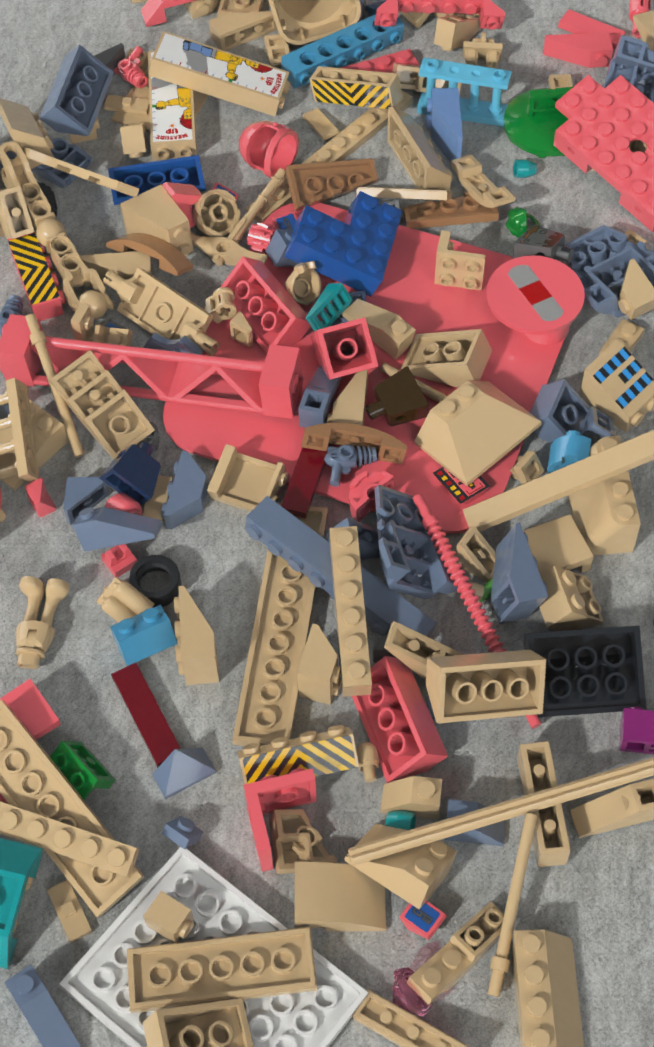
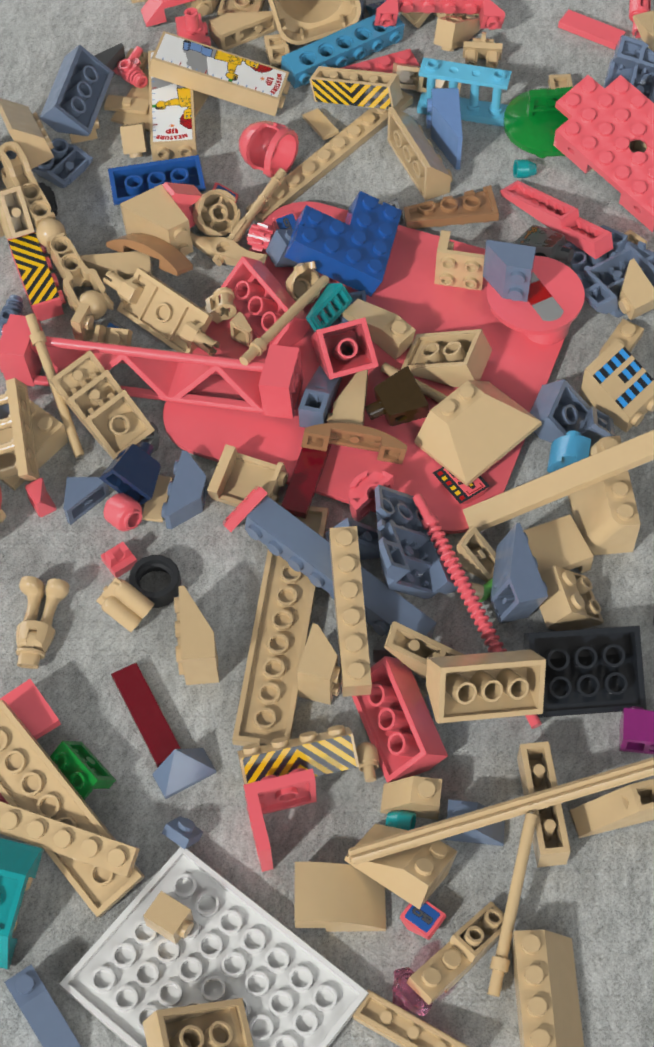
tan tile [22,147,139,197] -> none
tan piece [47,880,92,943] -> none
sand blue slope [73,507,163,552] -> none
dark azure brick [110,605,178,666] -> none
tan tile [127,927,318,1013] -> none
sand blue tile [143,332,204,355] -> none
tan slope [269,809,337,874] -> none
medium nougat wing [285,158,378,211] -> none
sand blue piece [324,445,377,487] -> none
tan tile [356,187,452,200] -> none
tan slope [451,155,515,208] -> none
green piece [506,207,540,238] -> none
tan tile [510,450,544,485] -> none
coral slope [543,32,613,68] -> none
none -> coral brick [175,7,211,46]
none -> coral tile [223,486,268,532]
none -> tan bar [239,275,329,366]
none -> sand blue slope [483,240,536,302]
none -> coral slope [500,180,614,259]

